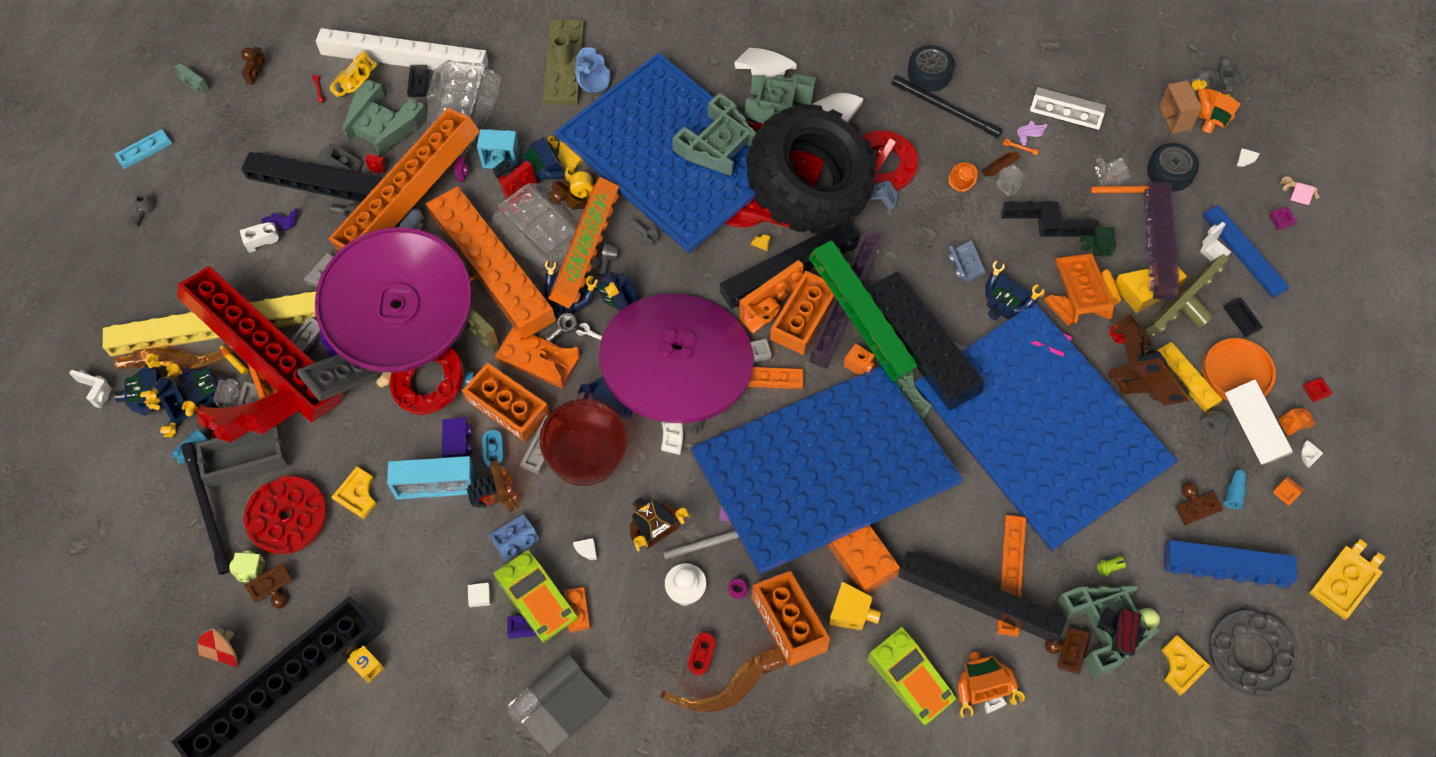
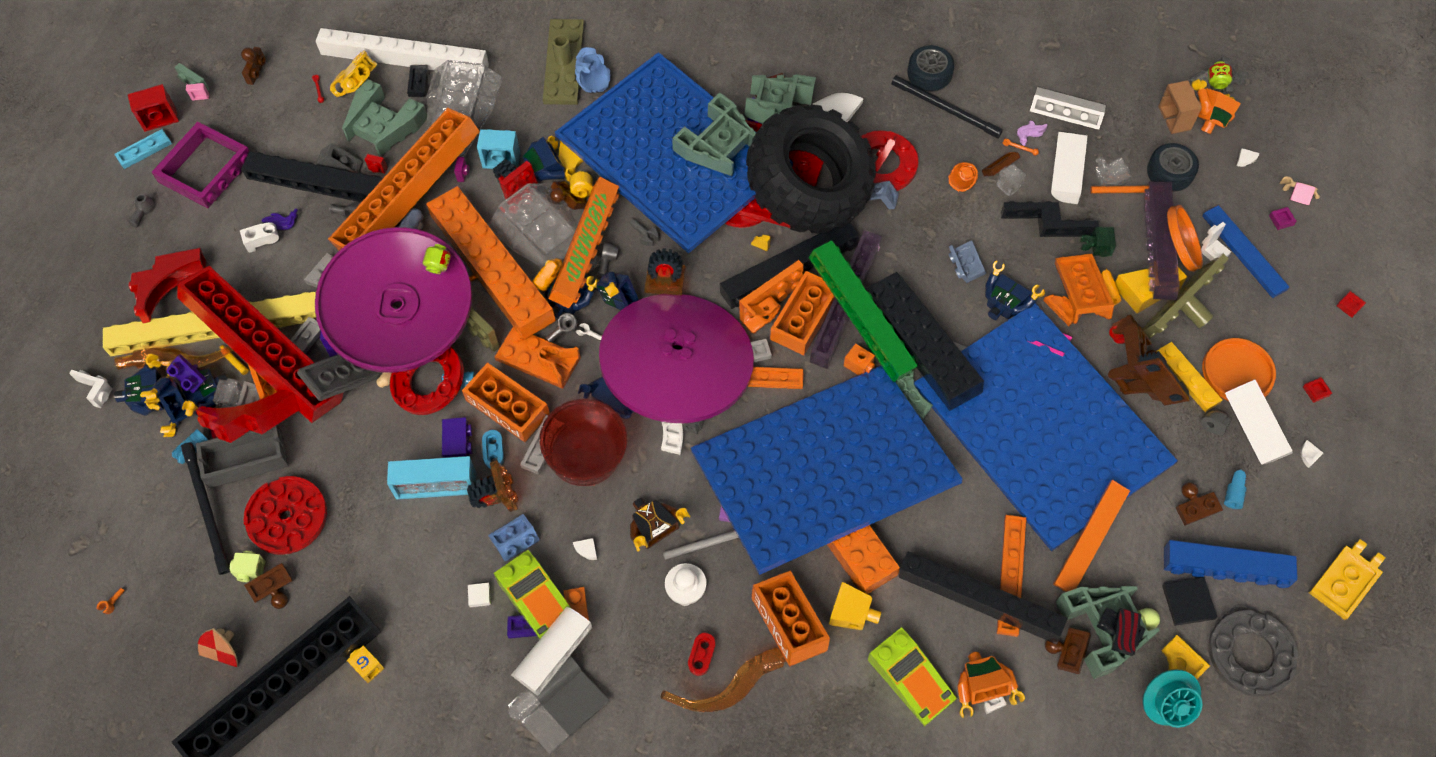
yellow tile [332,466,377,520] -> none
magenta plate [728,578,748,599] -> none
white slope [734,48,797,78] -> none
lime pin [1097,556,1126,576] -> none
black tile [1223,298,1263,337] -> none
orange tile [1273,476,1304,506] -> none
orange bracket [1278,408,1316,436] -> none
none -> orange hand [97,588,125,614]
none -> red brick [128,84,179,132]
none -> red arch [129,248,207,323]
none -> magenta window [152,121,250,208]
none -> dark purple hips [166,354,207,393]
none -> bright pink tile [186,83,209,101]
none -> lime head [423,244,451,274]
none -> white brick [511,607,592,696]
none -> light orange hinge [532,258,562,291]
none -> plate [645,248,686,295]
none -> white brick [1051,132,1087,204]
none -> orange tile [1053,480,1130,592]
none -> teal piece [1143,669,1203,728]
none -> black tile [1162,578,1217,626]
none -> orange brick [1167,205,1203,272]
none -> lime head [1208,61,1232,89]
none -> red plate [1337,291,1366,318]

